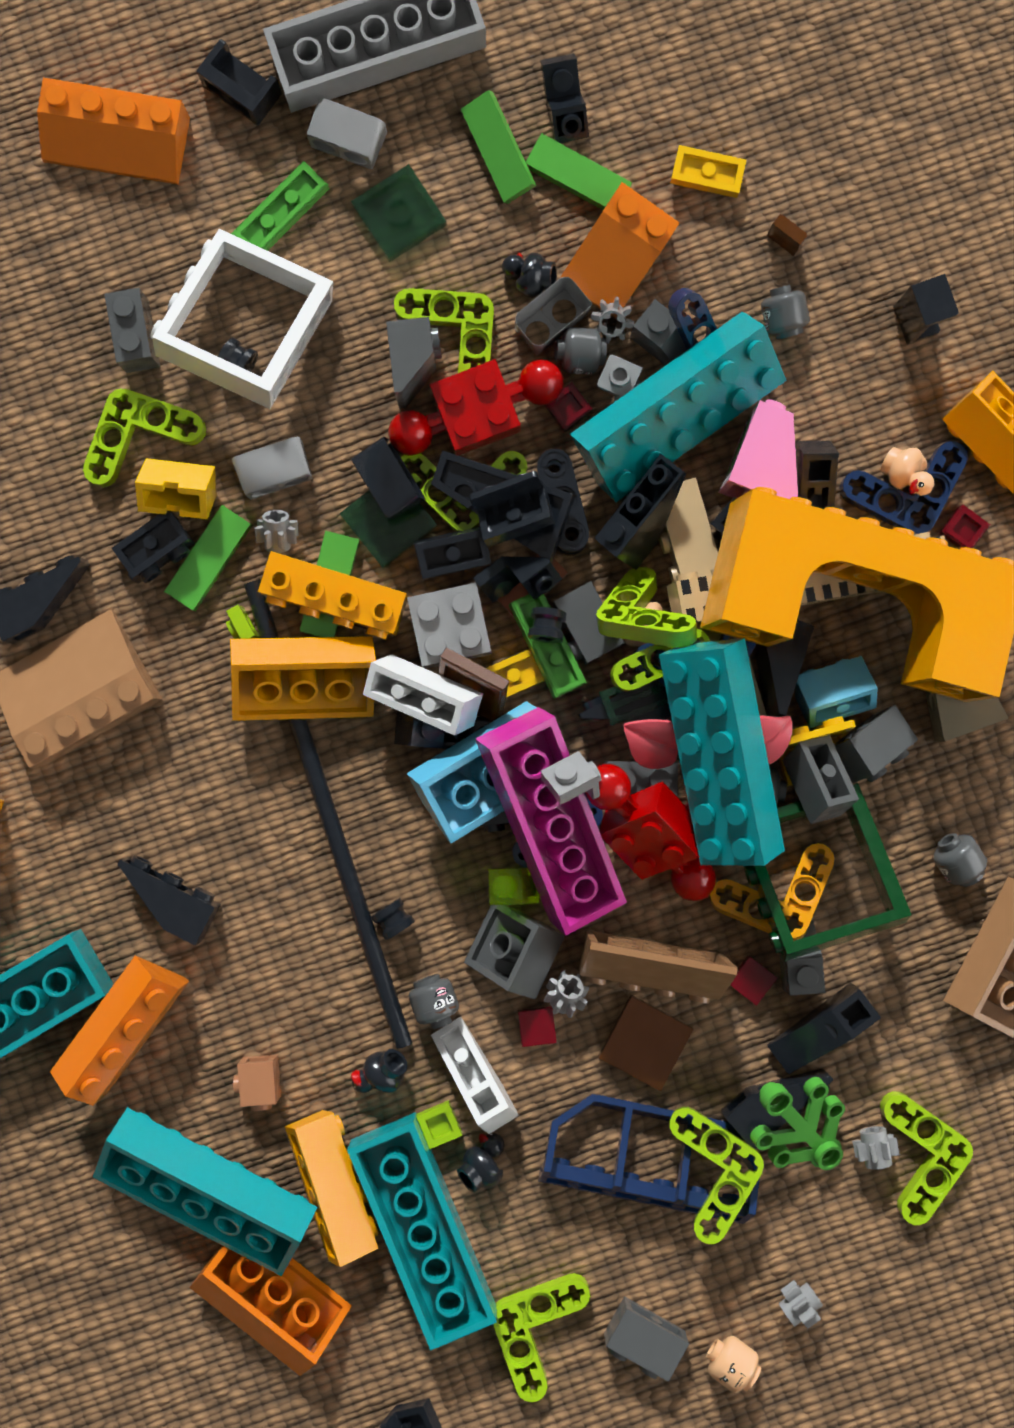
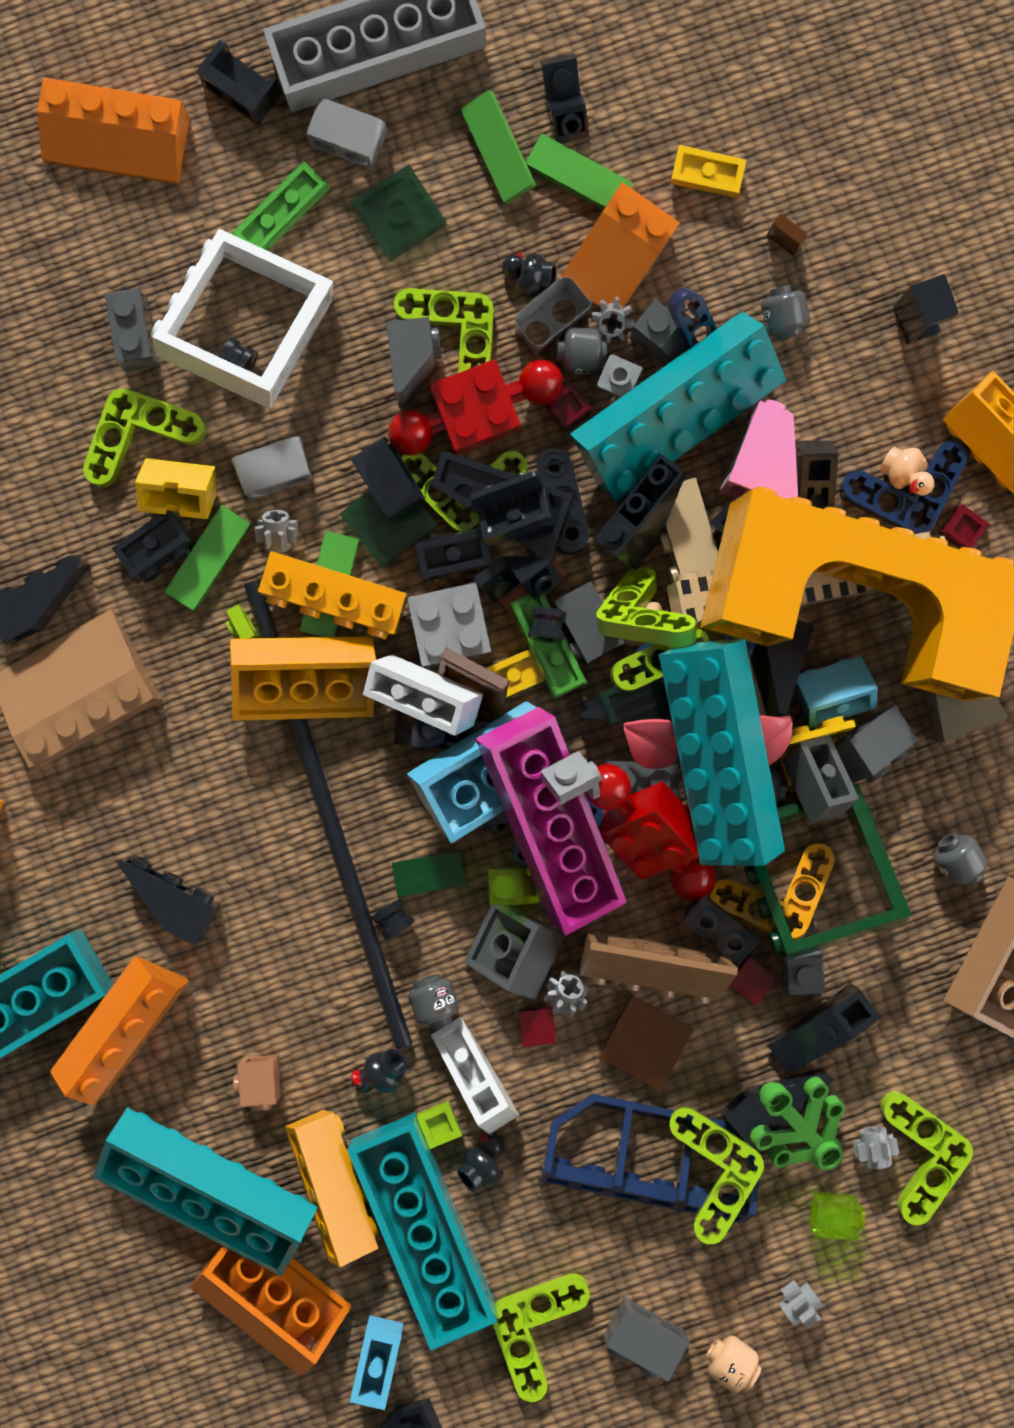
none -> medium azure brick [350,1315,404,1410]
none -> dark green tile [392,850,467,897]
none -> black bracket [682,896,760,965]
none -> clear neon green brick [808,1191,865,1241]

